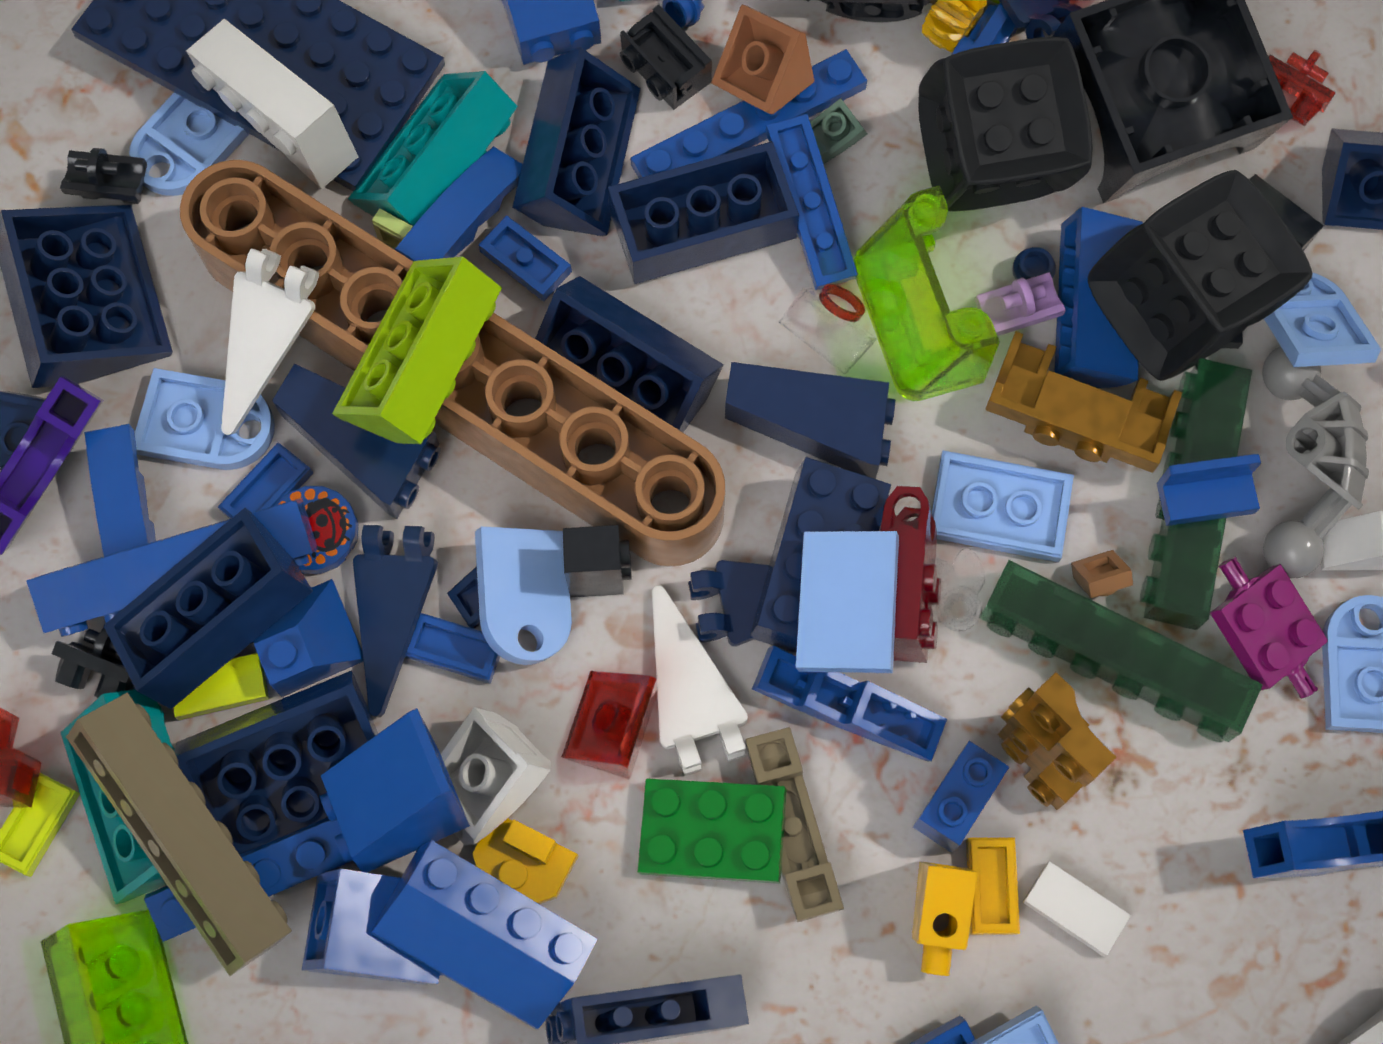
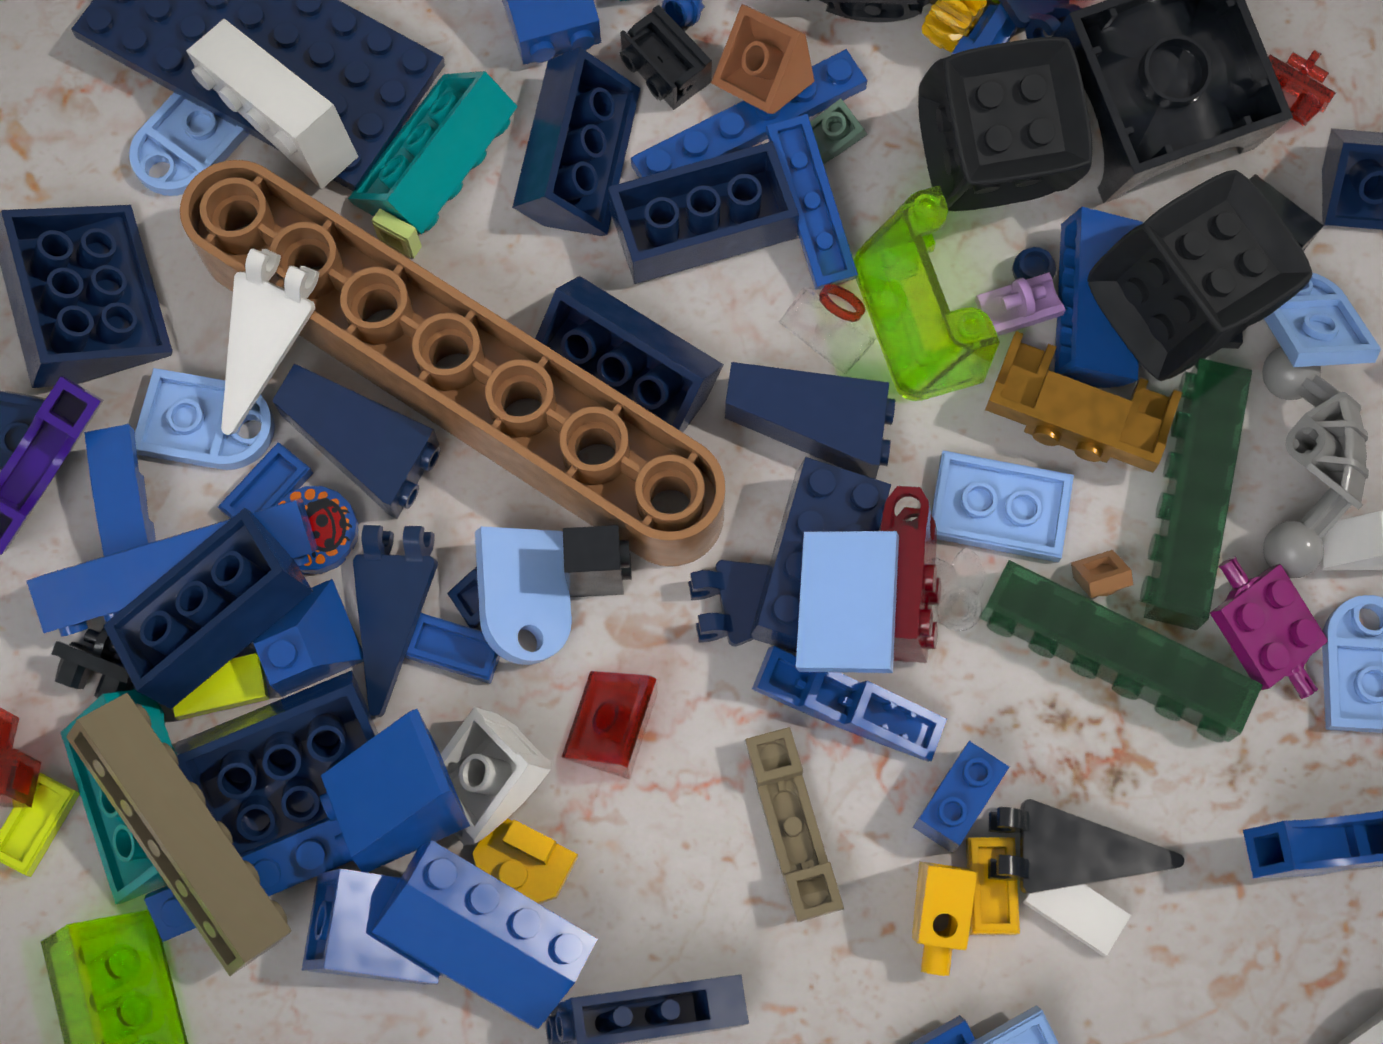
black hips [60,148,147,204] -> none
lime slope [332,257,502,444] -> none
blue slope [395,146,523,261] -> none
blue plate [478,215,572,302] -> none
green plate [637,778,787,884] -> none
white flag [652,586,748,776] -> none
pearl gold bracket [998,672,1117,810] -> none
blue panel [1156,454,1261,526] -> none
none -> black flag [988,799,1184,894]

